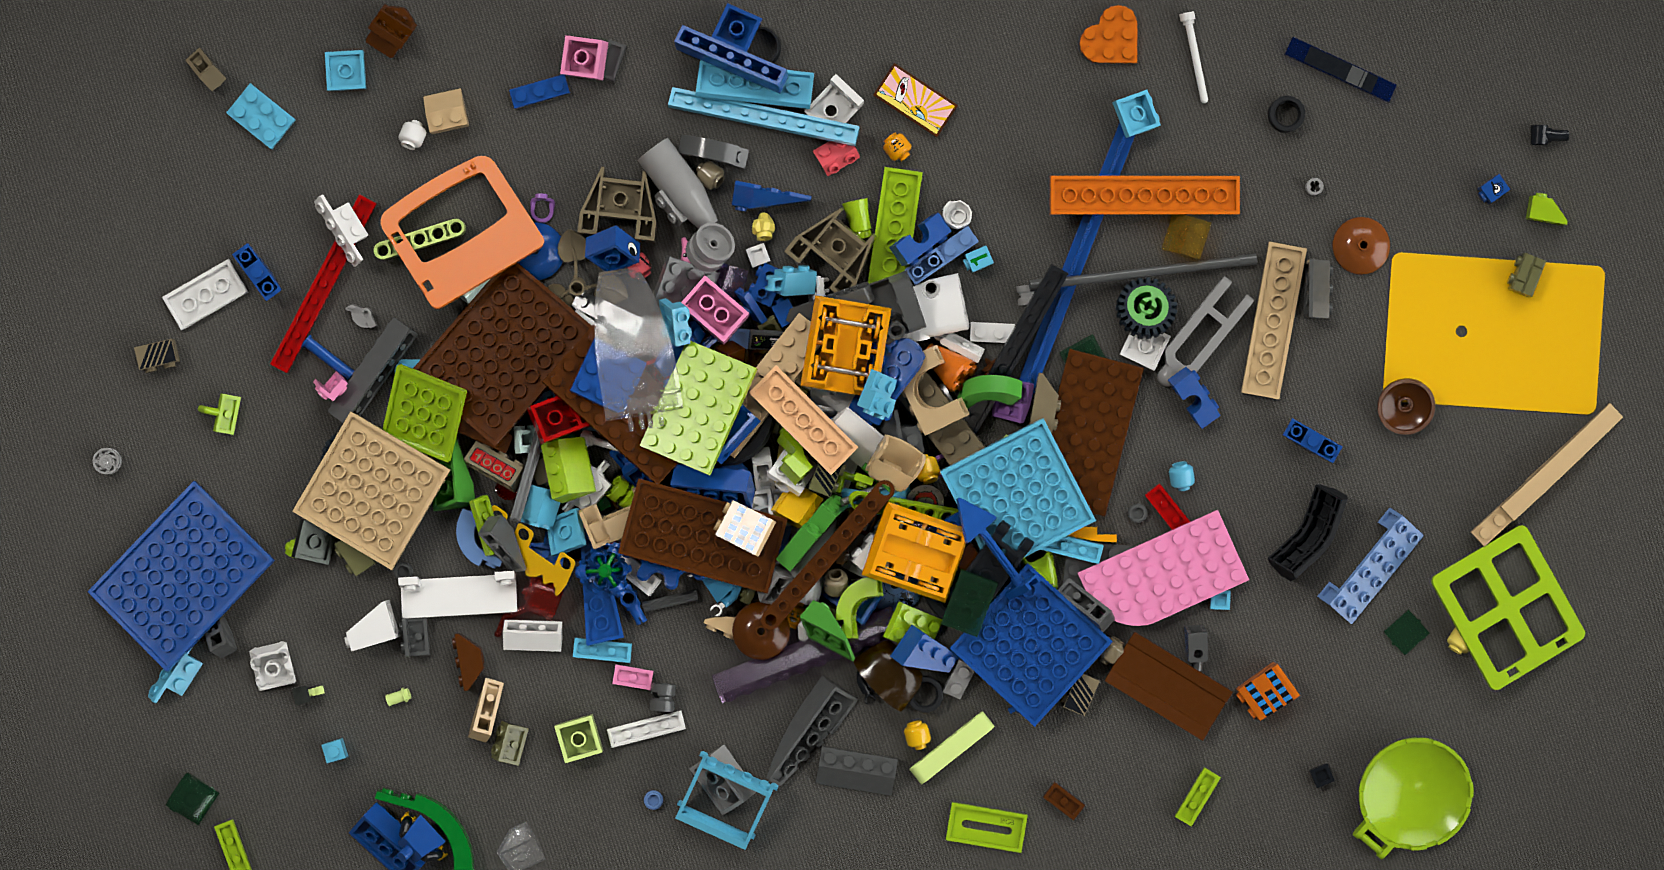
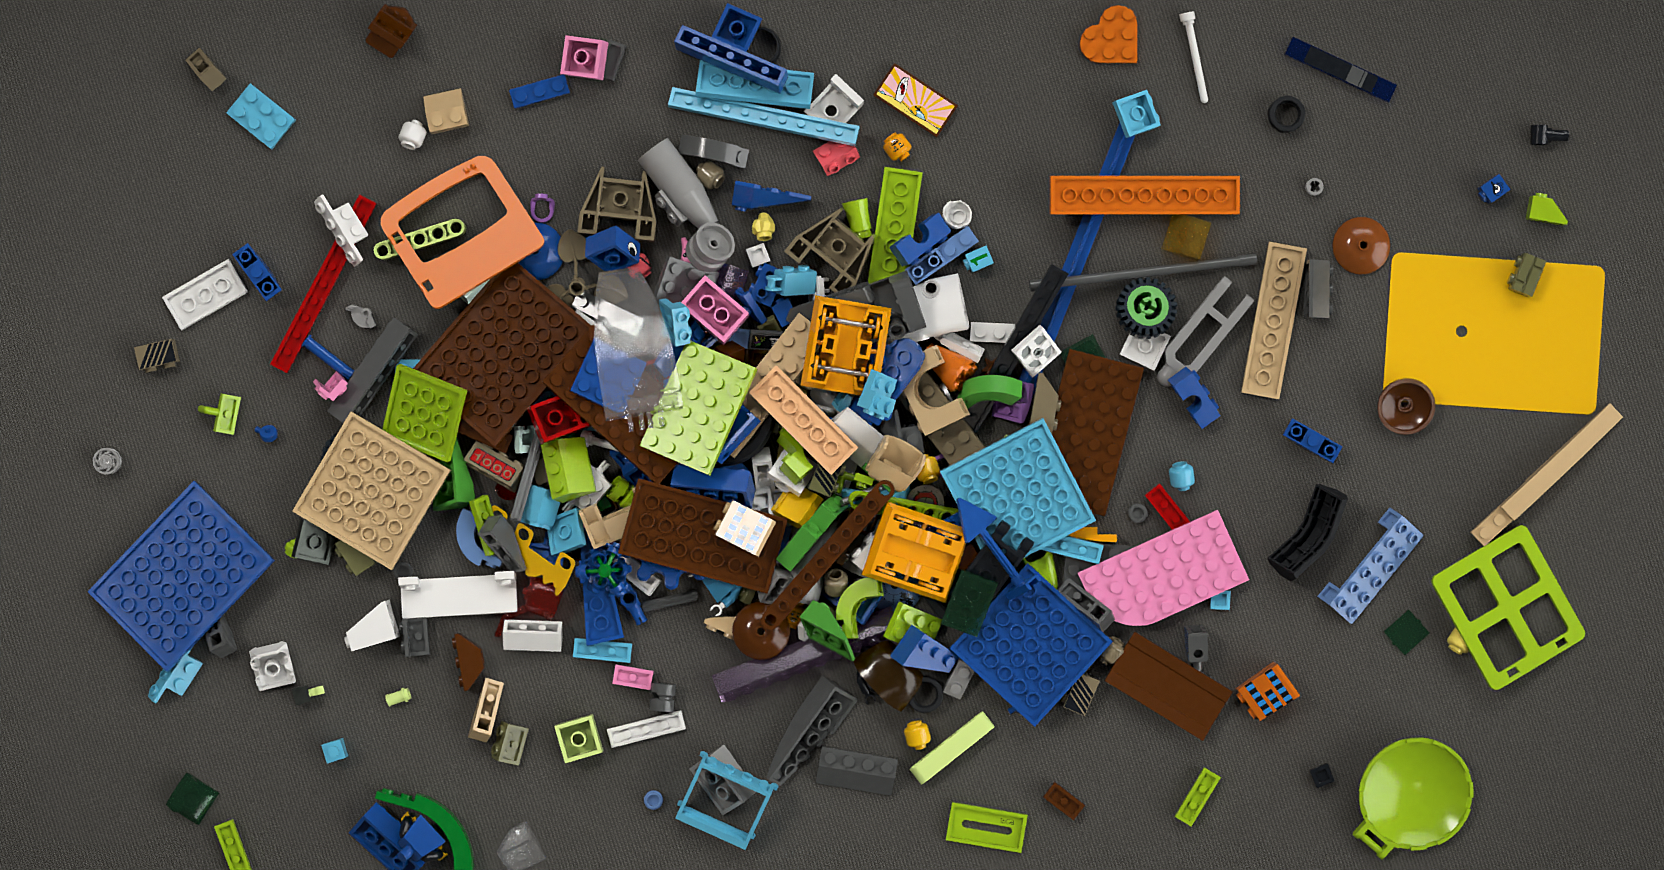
medium azure plate [325,50,366,91] -> none
light grey wheel [1016,285,1035,306] -> none
none -> blue piece [255,425,278,442]
none -> medium azure plate [831,392,853,412]
none -> white piece [1011,325,1061,377]

